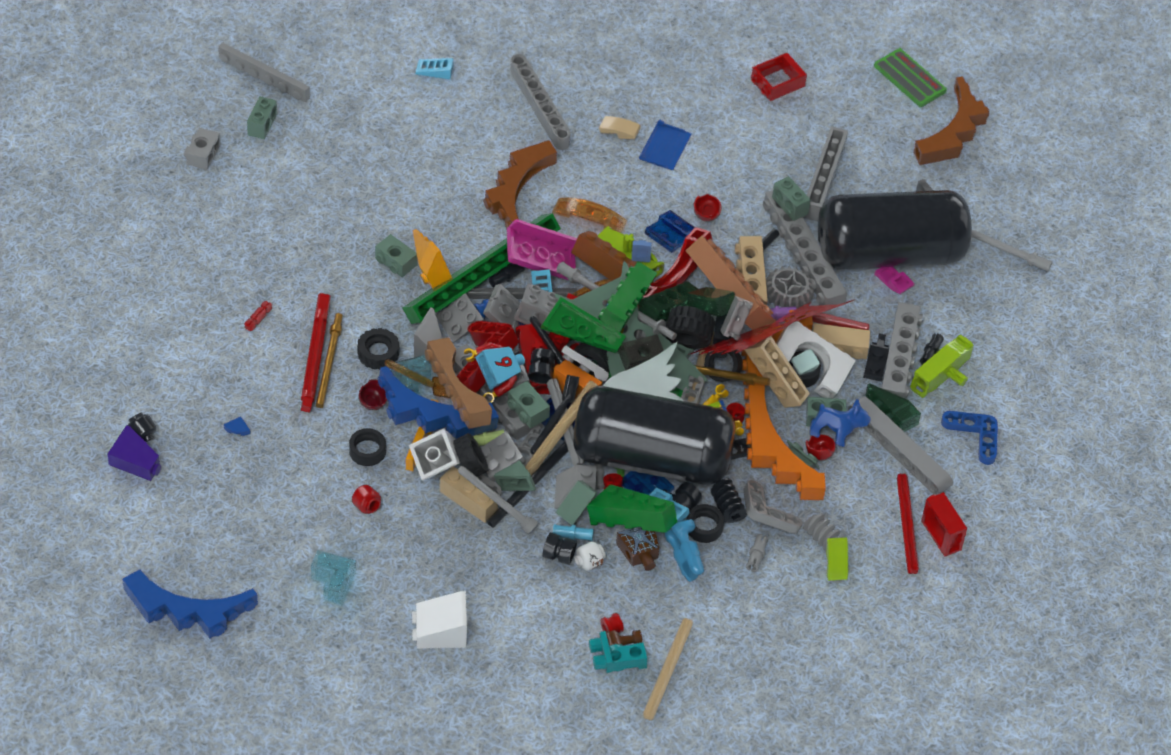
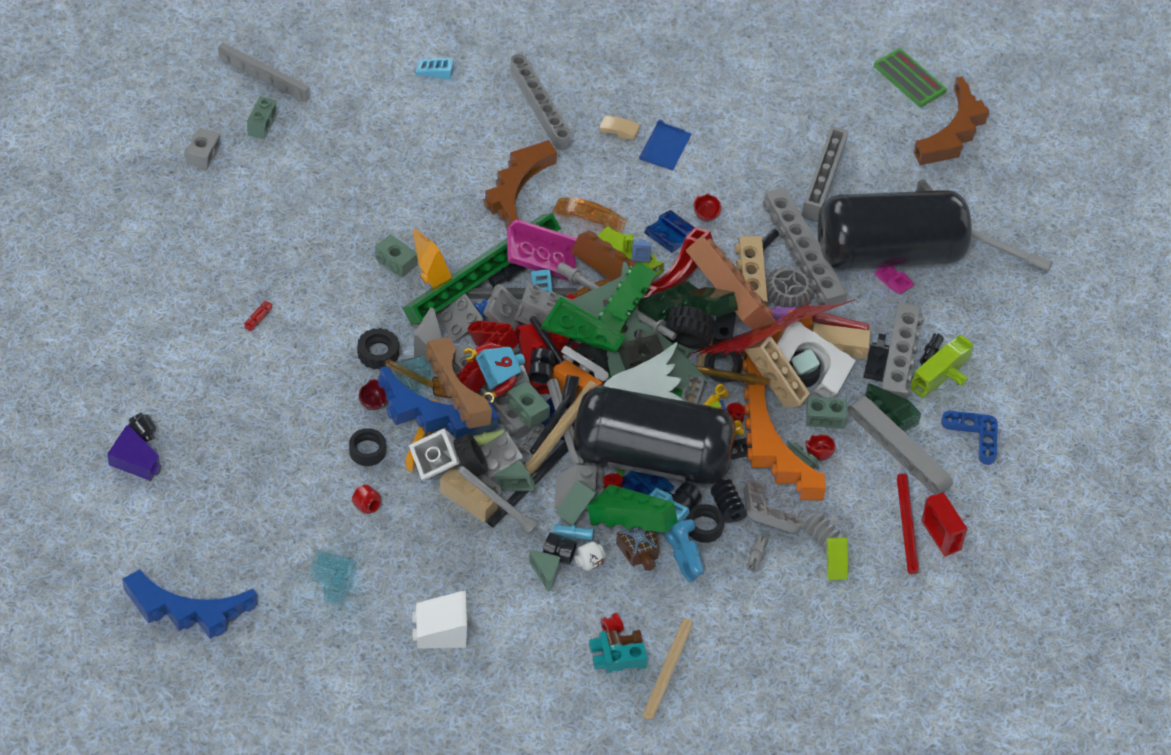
blue tile [224,416,250,436] -> none
red piece [300,293,331,413] -> none
pearl gold bar [316,313,343,408] -> none
light grey hinge [720,296,753,340] -> none
red window [751,52,807,101] -> none
sand green brick [772,176,811,221] -> none
blue animal [809,399,871,447] -> none
none -> sand green slope [529,550,560,592]

